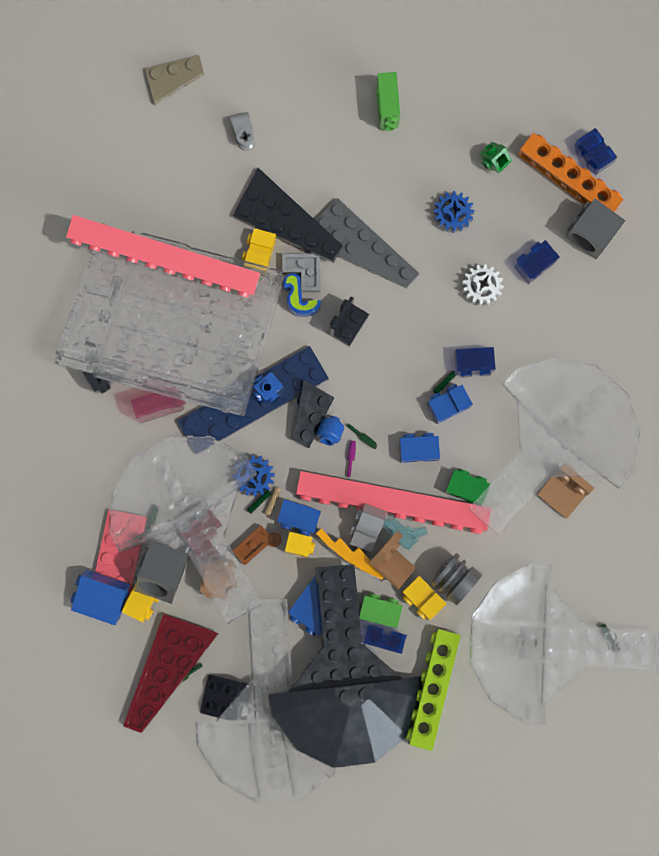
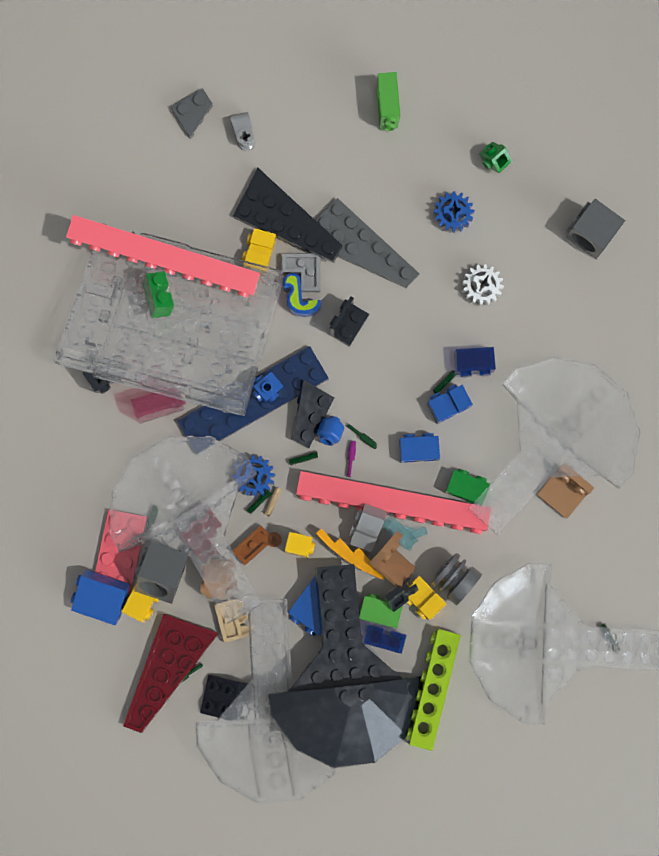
dark tan wing [145,55,204,105] -> none
blue brick [277,499,321,536] -> none
clear blue brick [514,240,560,285] -> none
orange brick [518,132,624,212] -> none
clear blue brick [574,128,618,175] -> none
none -> green brick [142,271,174,319]
none -> dark grey wing [171,88,213,139]
none -> tan plate [214,600,252,643]
none -> dark green piece [288,451,318,466]
none -> black plate [384,578,419,612]

